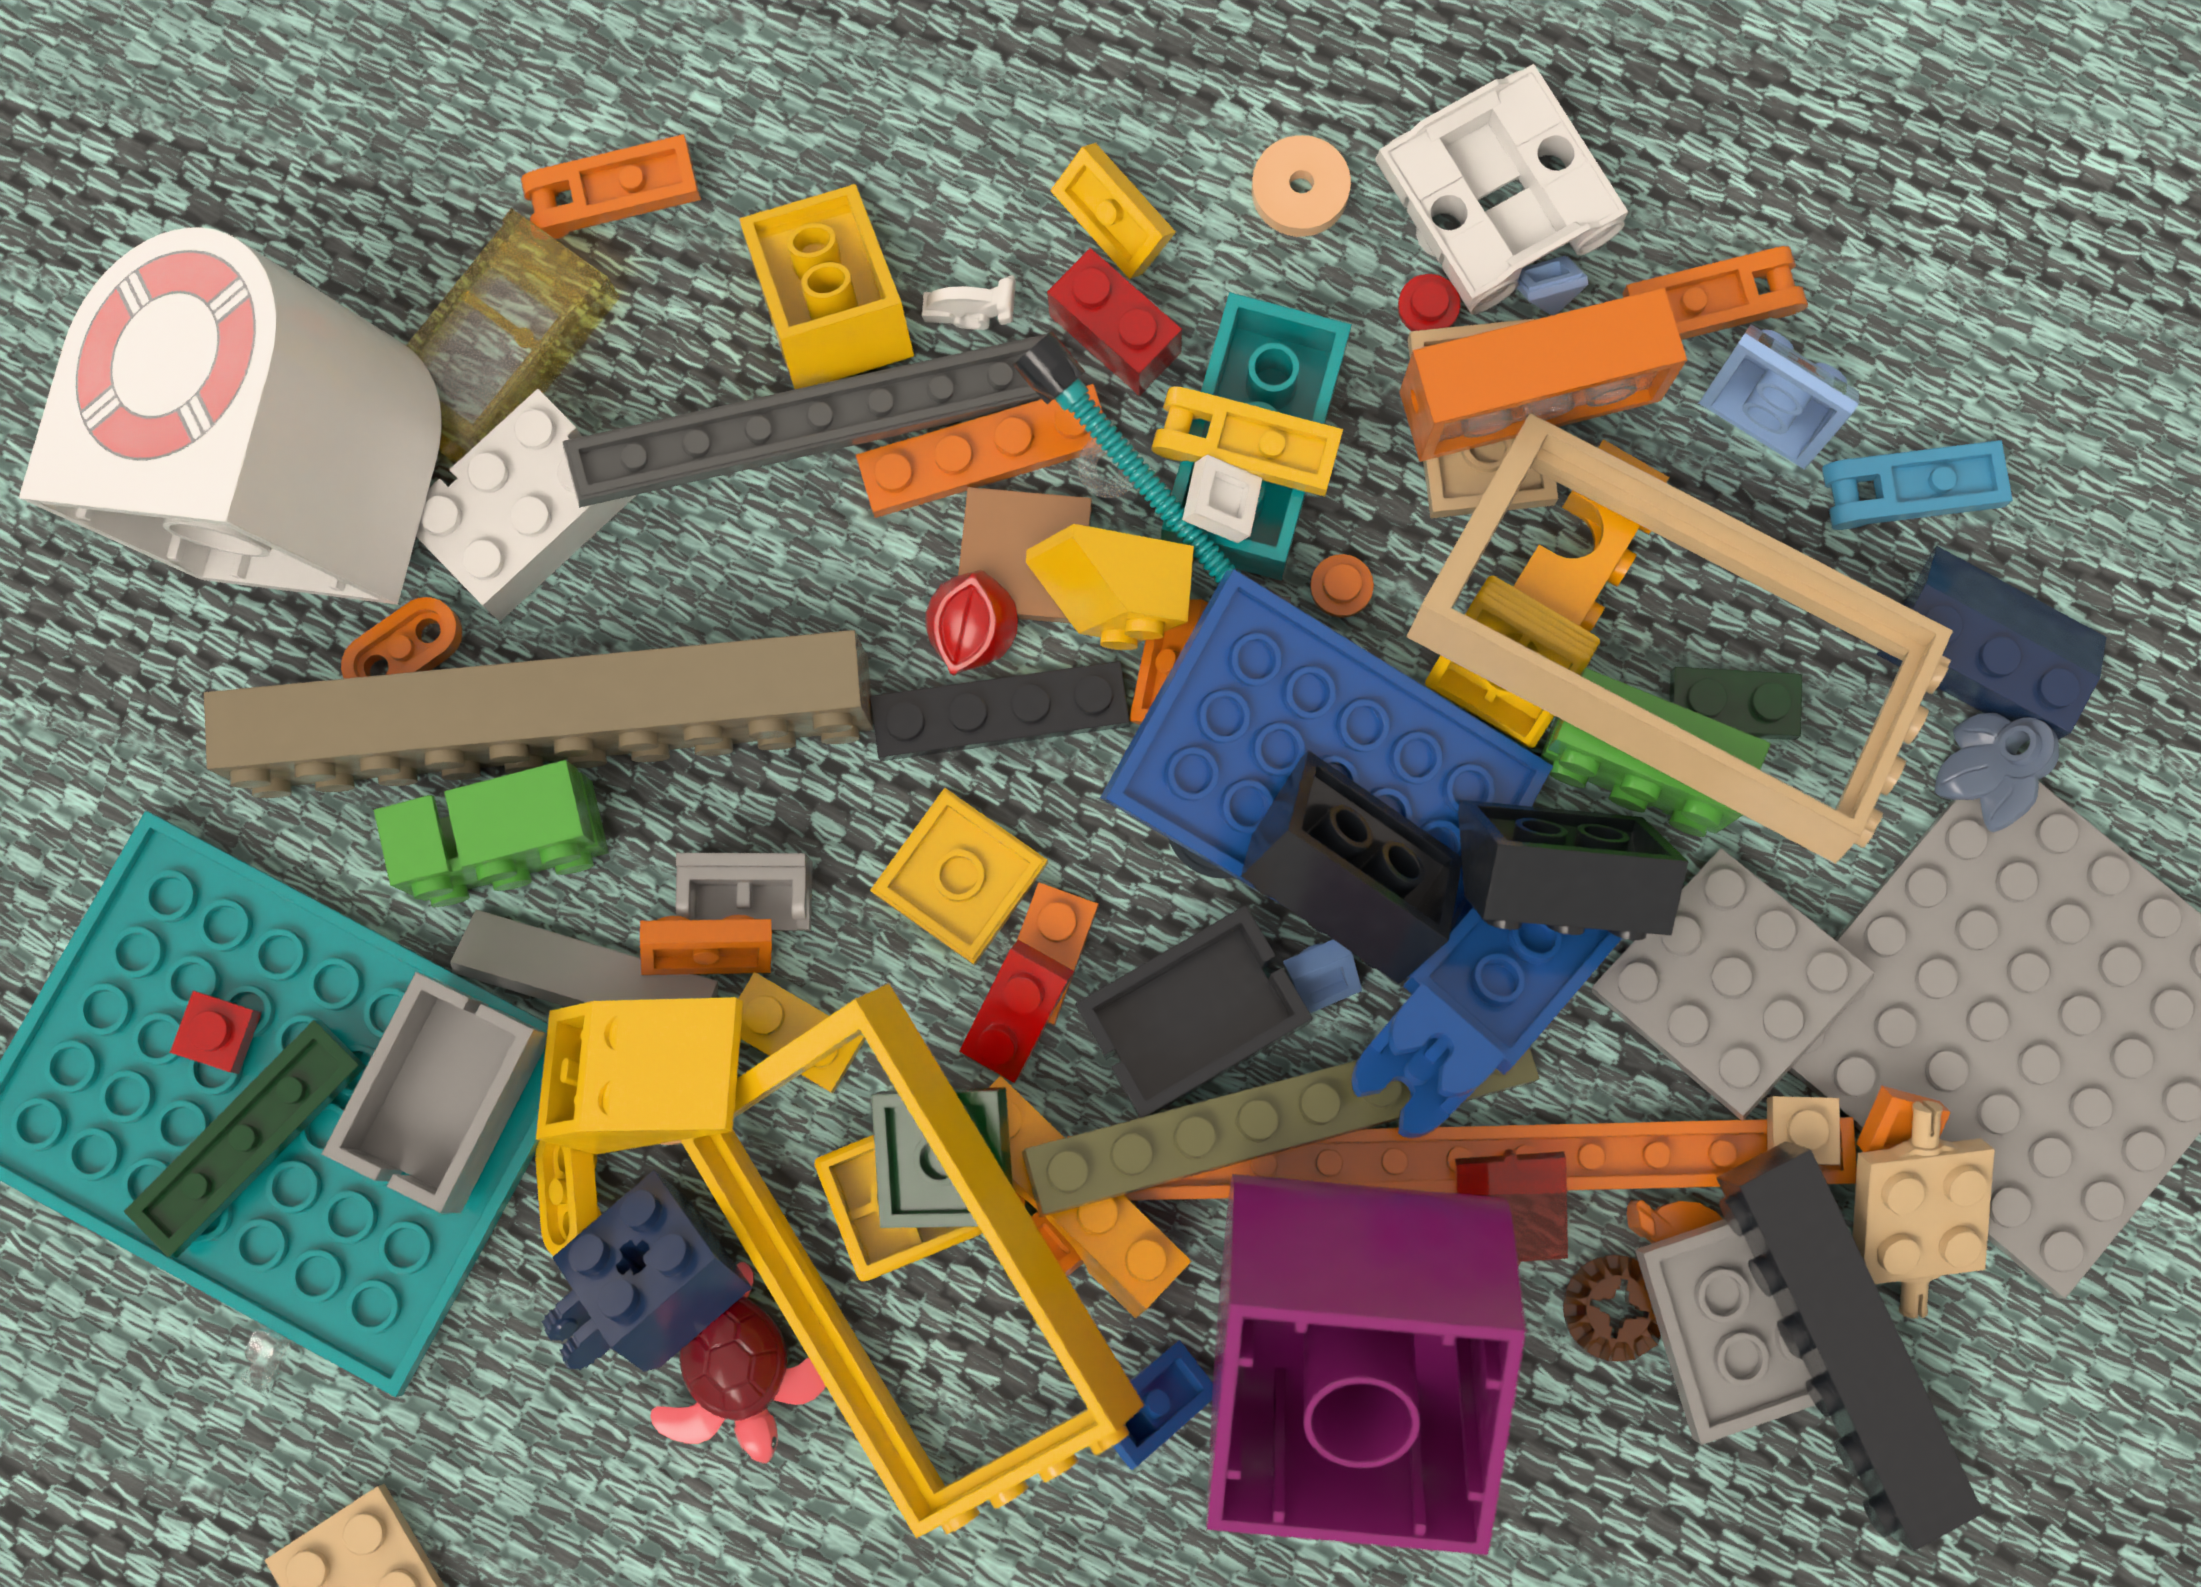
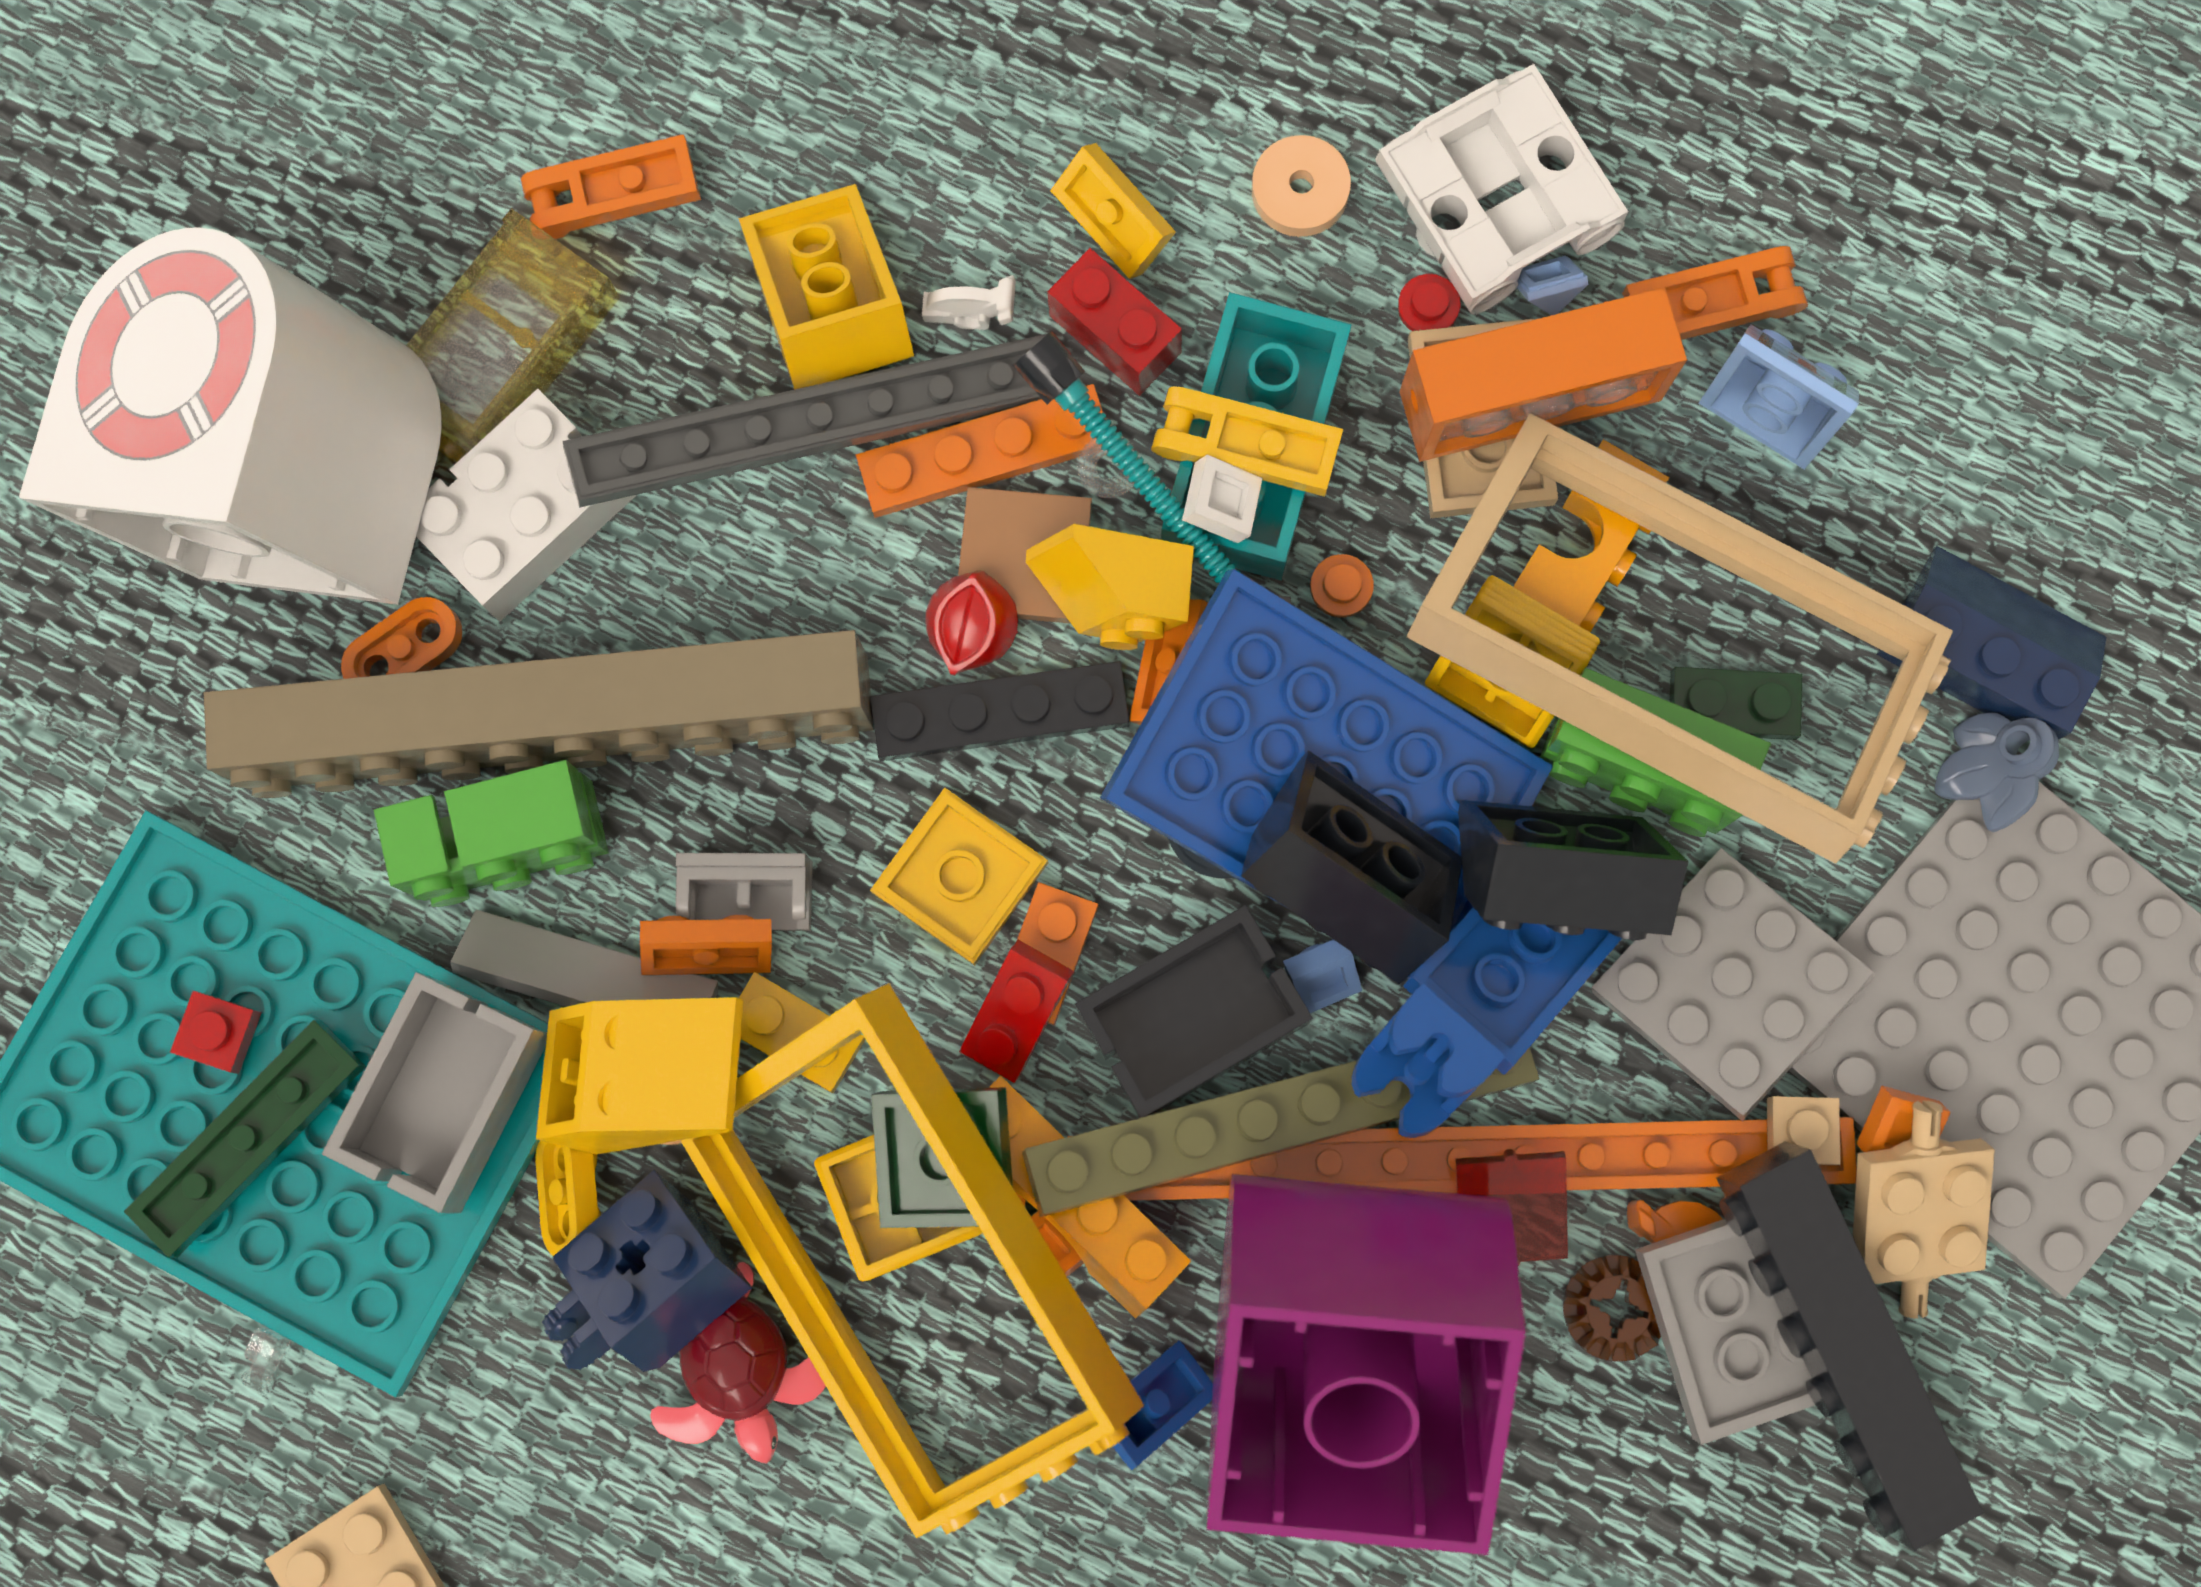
dark azure plate [1822,440,2013,530] -> none

